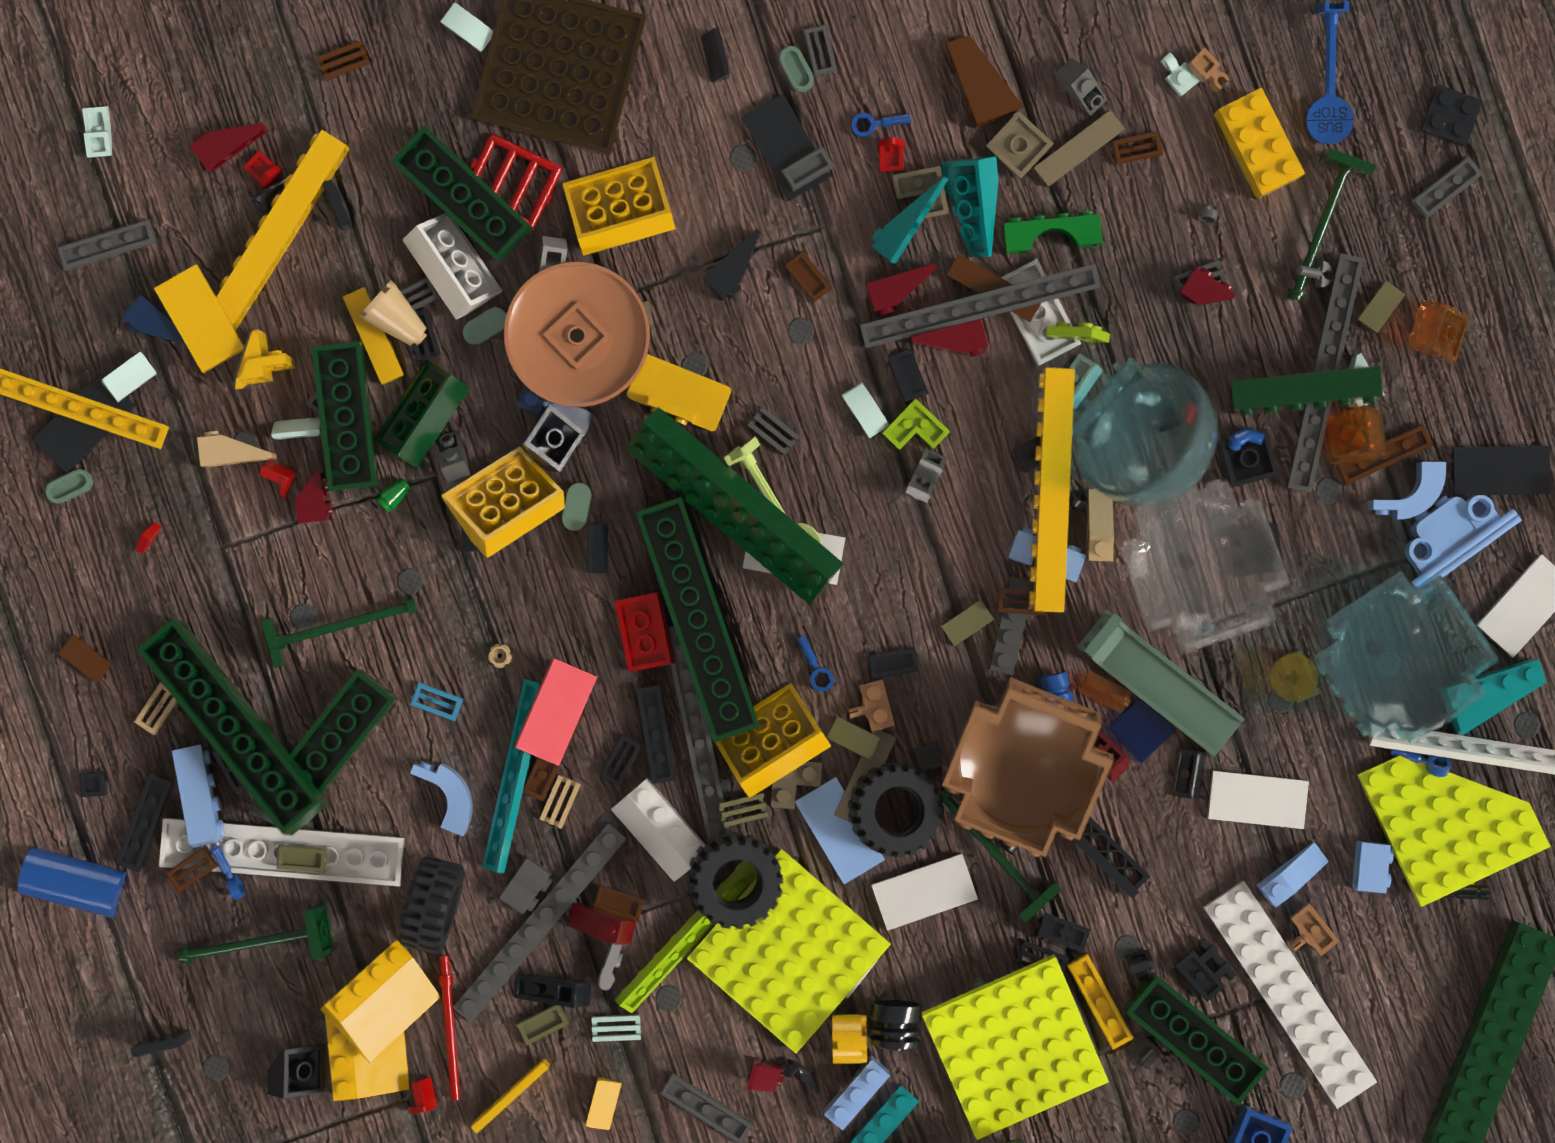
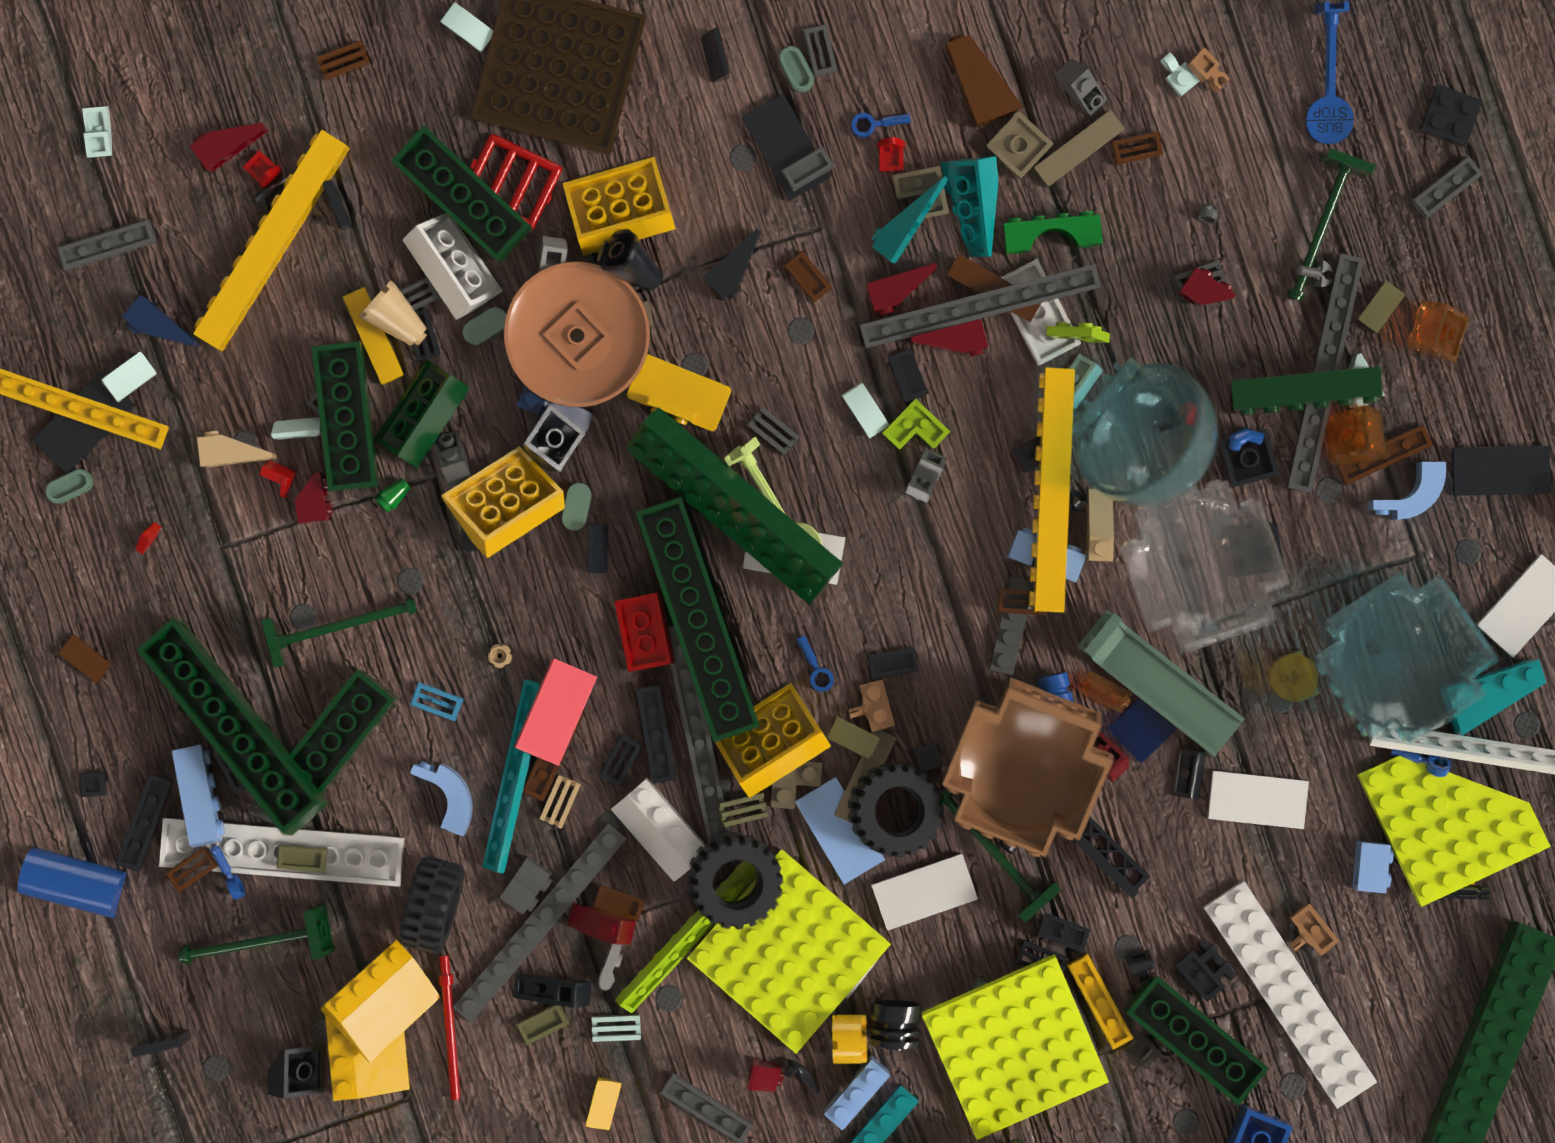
tan tile [134,682,177,735] -> none
yellow tile [154,264,244,373] -> none
yellow piece [233,329,295,390] -> none
red tile [407,1076,438,1114] -> none
yellow tile [471,1058,550,1134] -> none
olive tile [941,600,994,646] -> none
yellow brick [1214,88,1305,199] -> none
light blue slope [1256,842,1329,907] -> none
light blue brick [1404,495,1522,594] -> none
none -> black cone [597,229,662,291]

